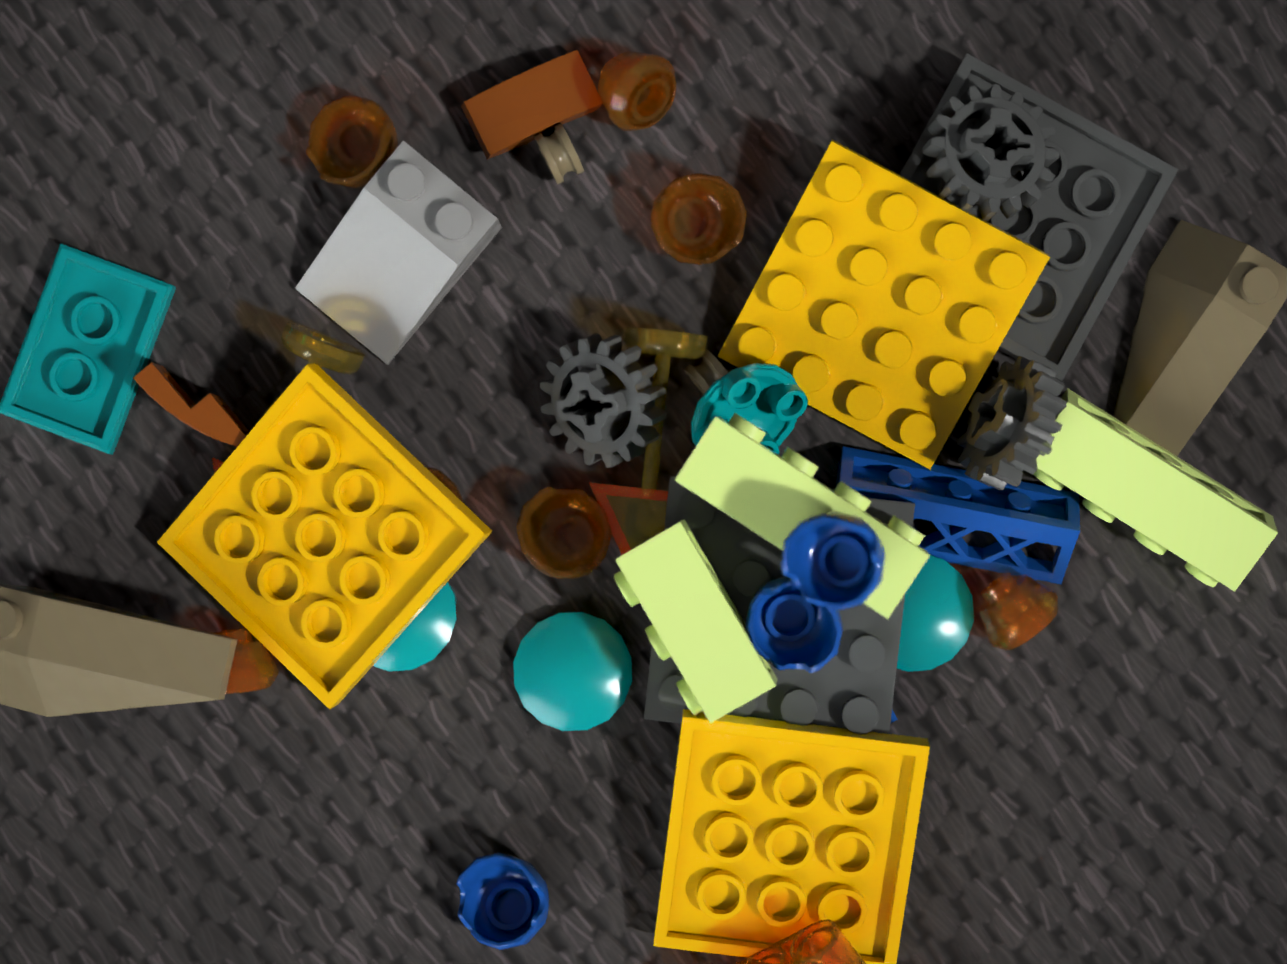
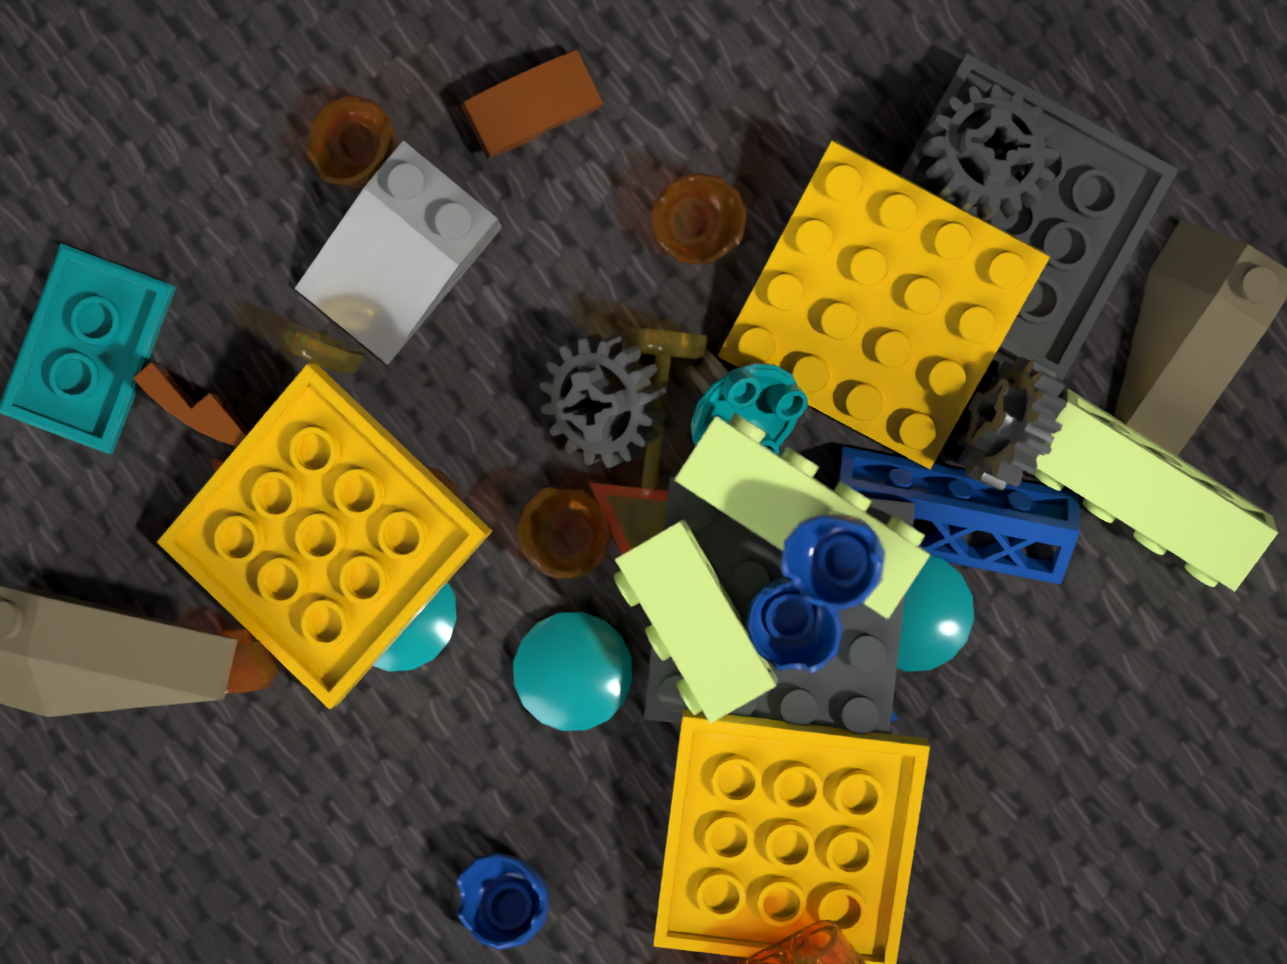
dark tan bush [534,123,584,185] -> none
clear orange cone [598,51,676,131] -> none
clear orange cone [979,572,1059,651] -> none

